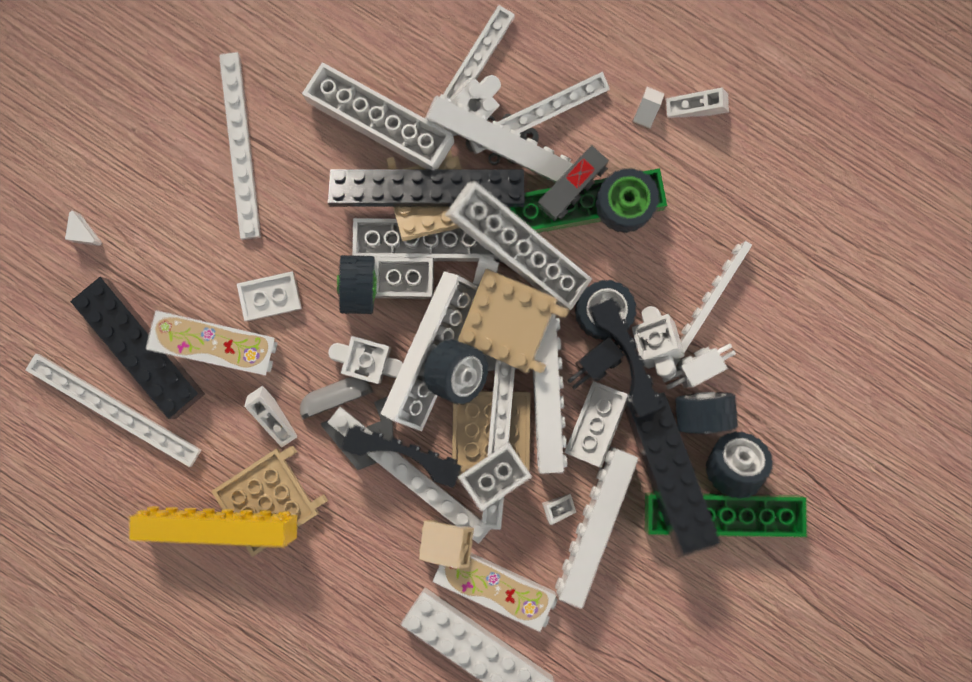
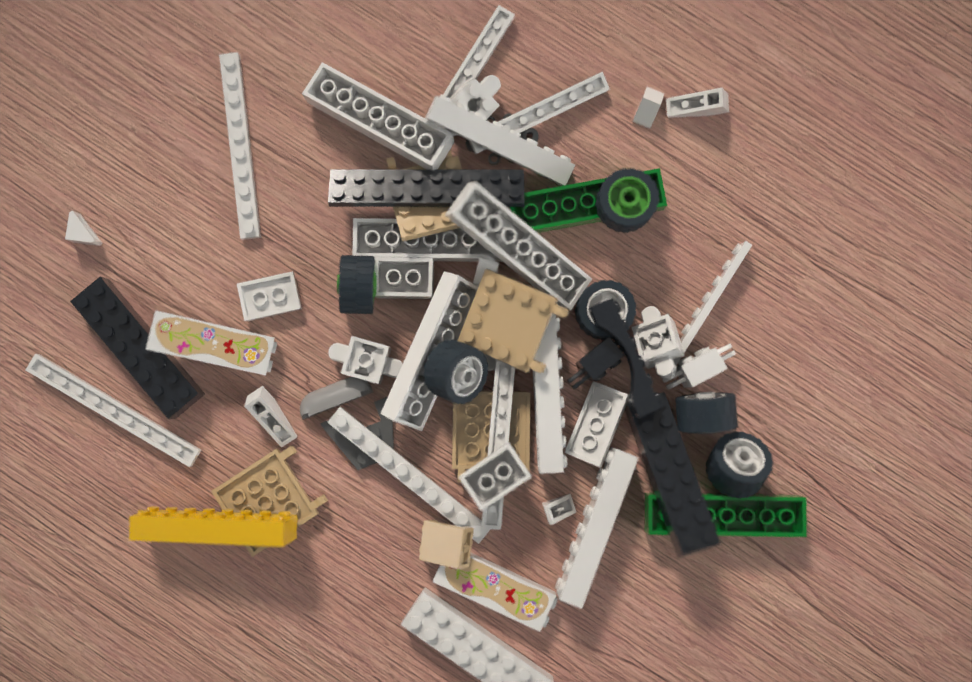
black arch [341,424,462,488] -> none
dark grey brick [537,145,609,221] -> none

